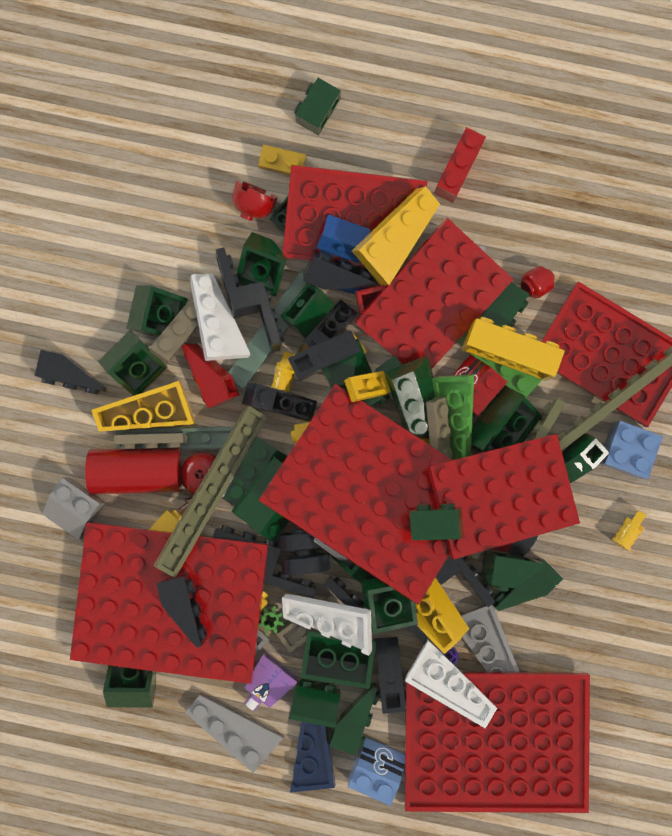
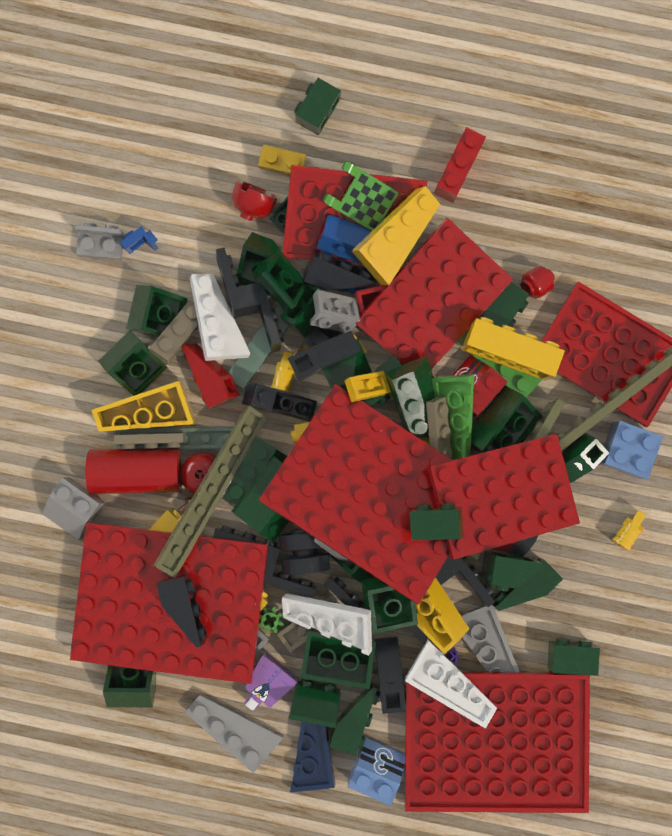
black slope [34,350,107,395] -> none
none -> light grey bracket [75,223,125,261]
none -> blue bracket [120,226,158,254]
none -> dark green slope [253,250,308,309]
none -> light grey bracket [310,290,360,333]
none -> bright green flag [323,161,399,231]
none -> dark green brick [547,638,600,676]

